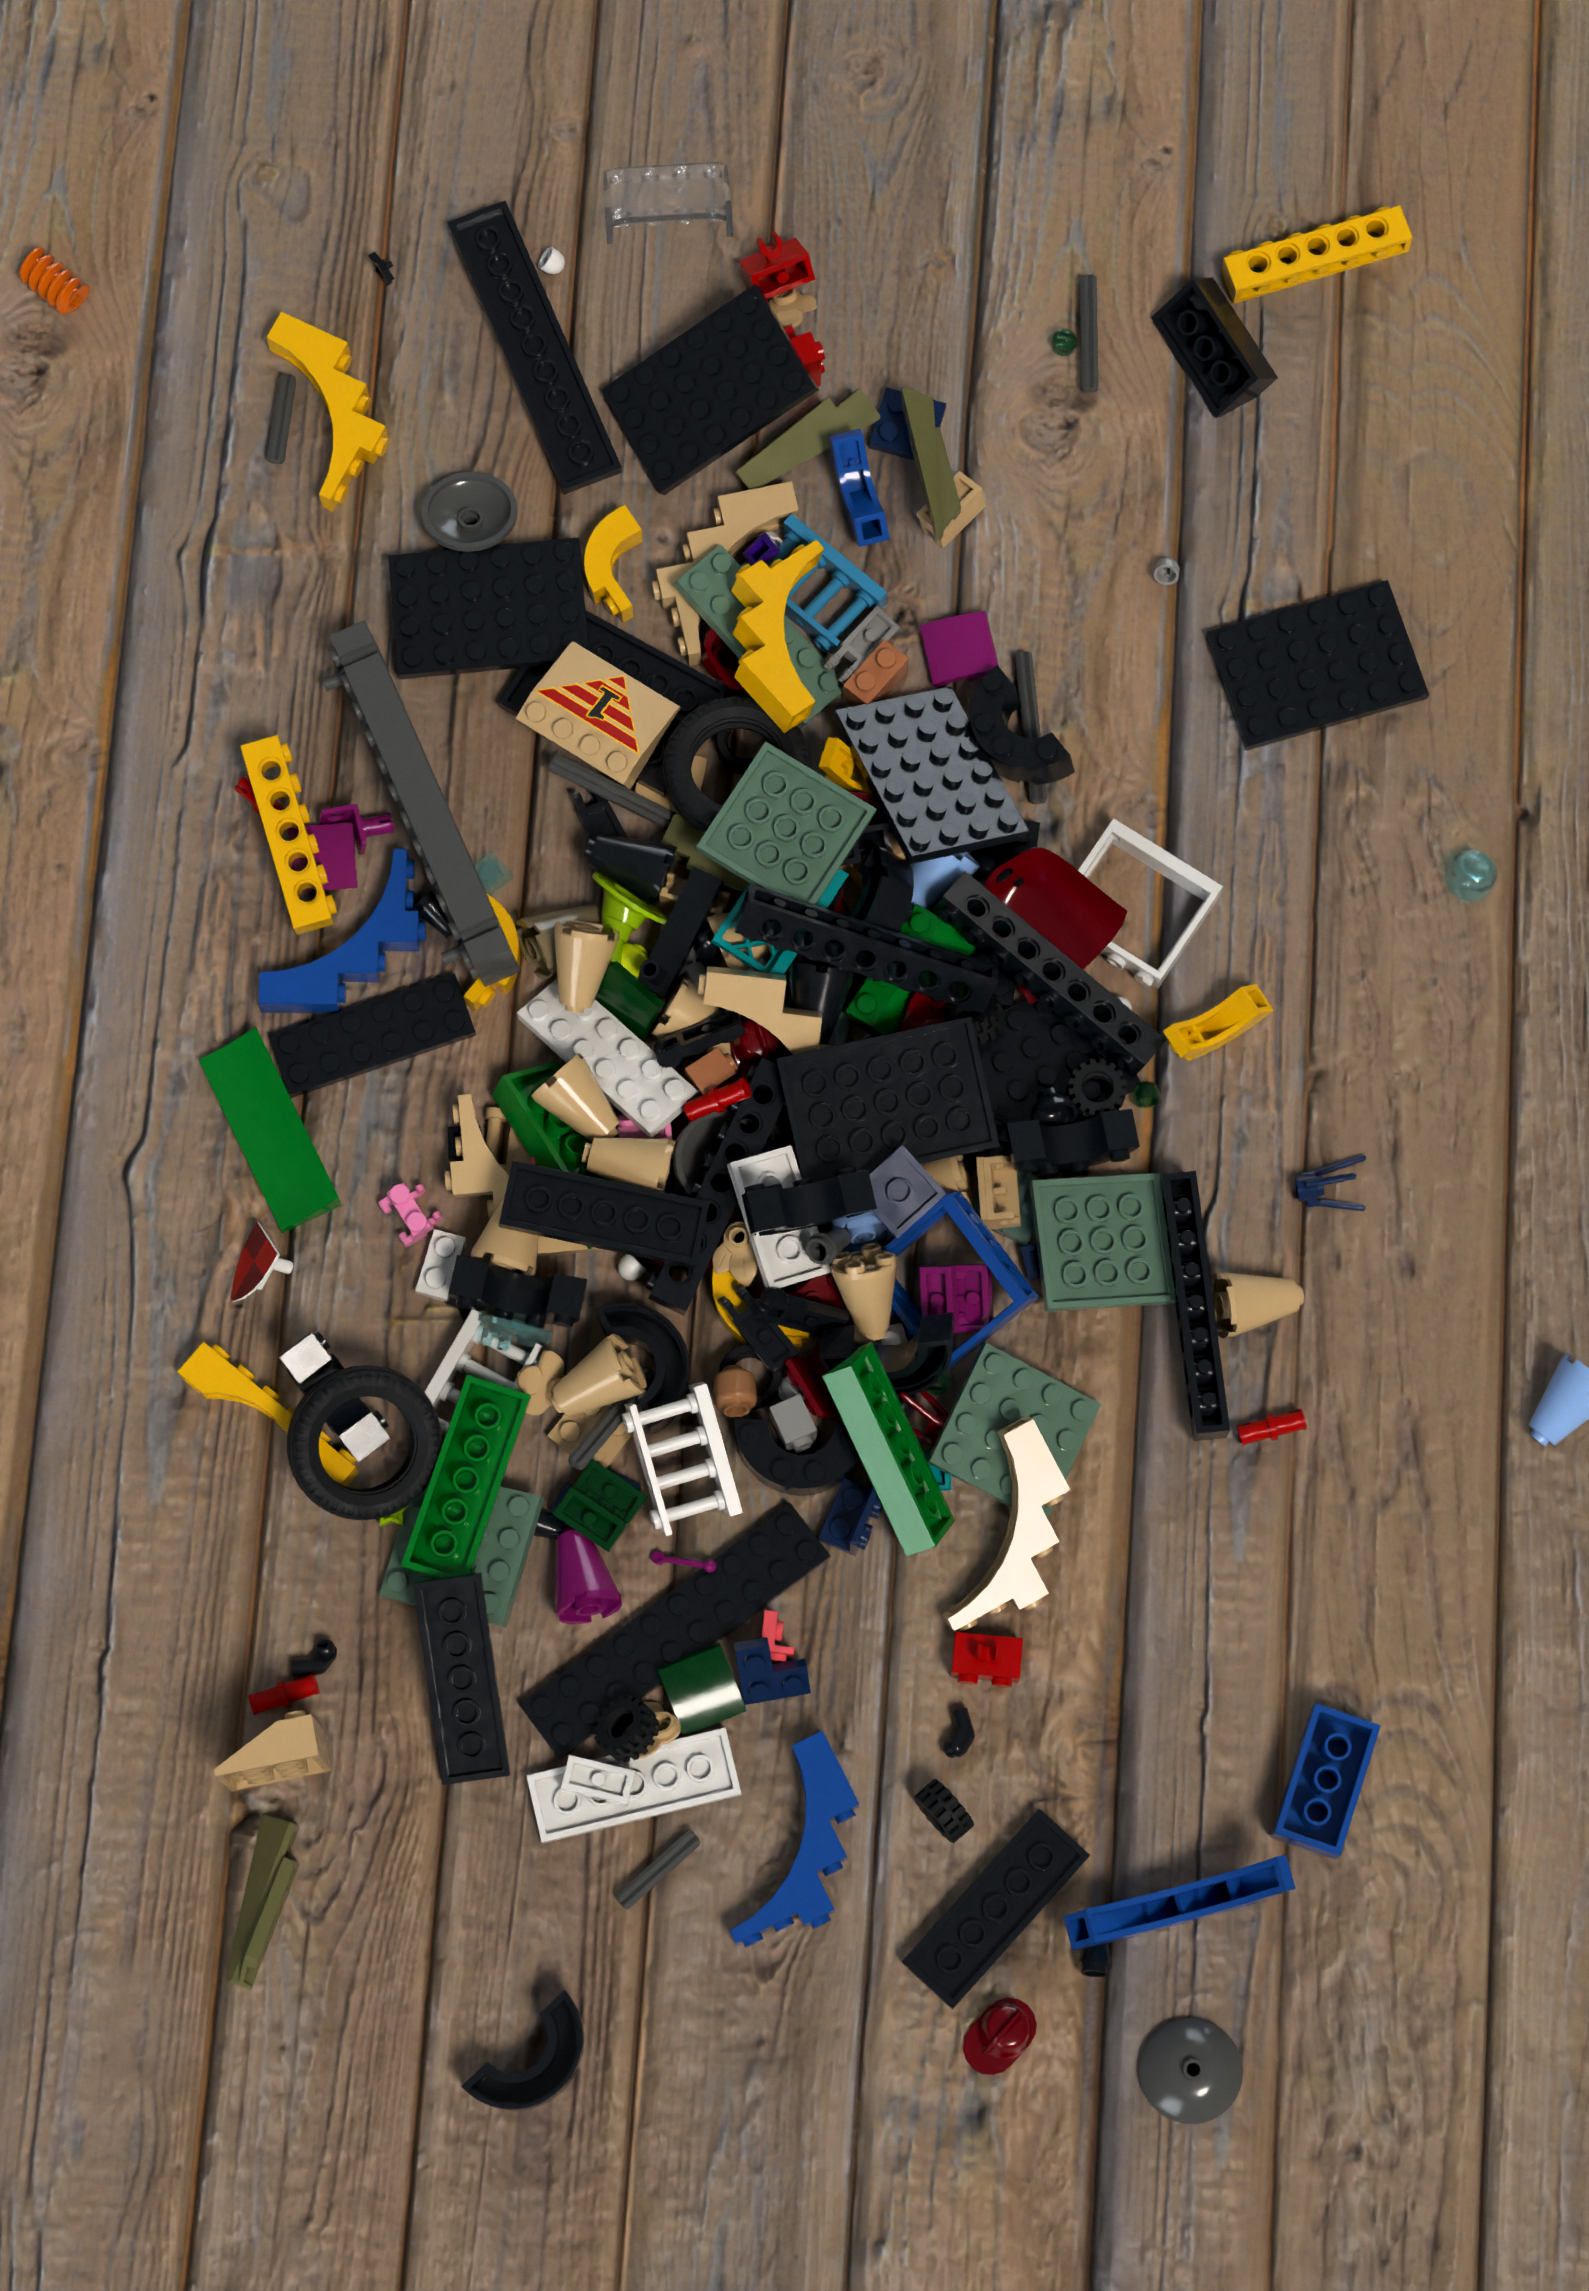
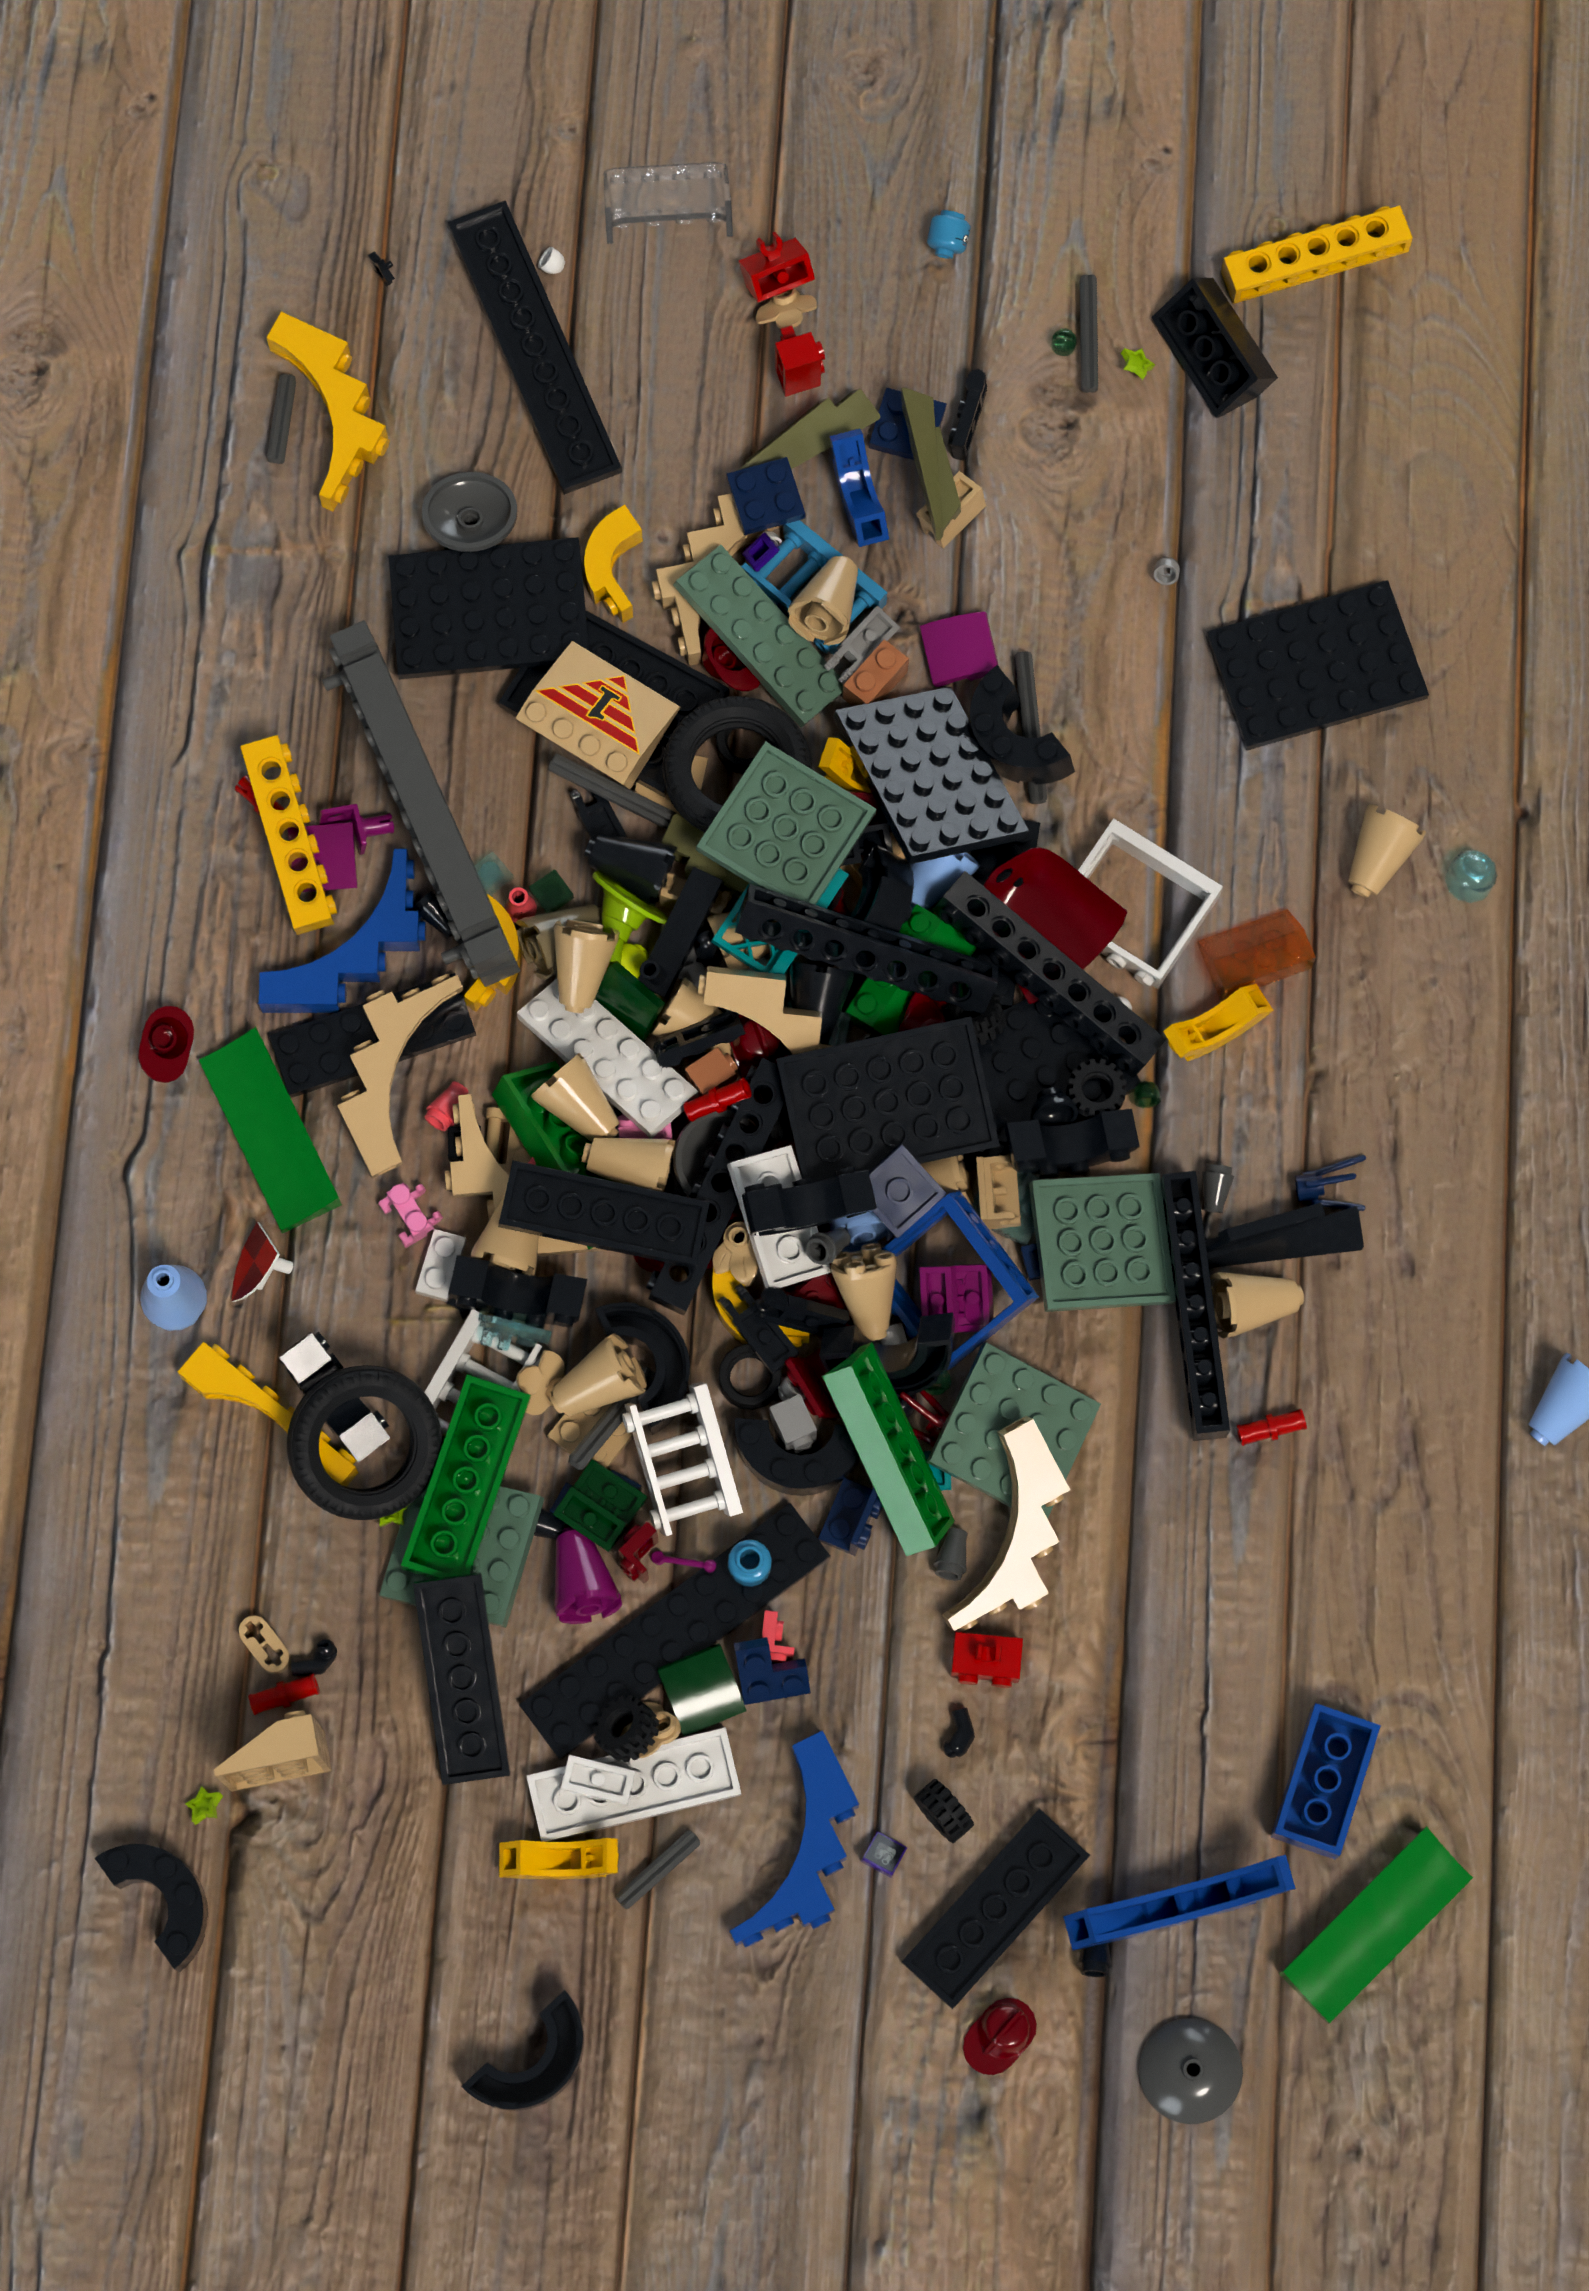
orange piece [19,247,90,315] -> none
olive wedge [226,1815,300,1990] -> none
black plate [602,284,819,495] -> none
white hinge [618,1254,647,1280] -> none
medium nougat head [712,1365,757,1417] -> none
yellow arch [731,540,824,733] -> none
none -> black brick [95,1844,208,1972]
none -> dark red piece [138,1006,194,1083]
none -> light blue cone [140,1265,207,1331]
none -> lime piece [185,1786,223,1825]
none -> tan beam [239,1616,291,1674]
none -> tan arch [337,974,463,1179]
none -> coral cone [425,1081,469,1131]
none -> yellow arch [499,1838,619,1879]
none -> coral cone [504,887,537,923]
none -> clear green plate [529,869,574,913]
none -> dark red bracket [618,1521,659,1584]
none -> dark blue plate [726,457,806,535]
none -> dark azure head [728,1540,772,1587]
none -> tan cone [788,556,858,646]
none -> slope [861,1831,907,1878]
none -> dark azure head [927,210,971,259]
none -> dark grey cone [934,1528,968,1581]
none -> black hinge [948,368,987,461]
none -> lime piece [1121,348,1155,380]
none -> clear orange slope [1197,909,1316,1001]
none -> dark grey cone [1202,1164,1234,1213]
none -> black wedge [1205,1202,1364,1268]
none -> green arch [1279,1826,1473,2024]
none -> tan cone [1348,804,1426,898]

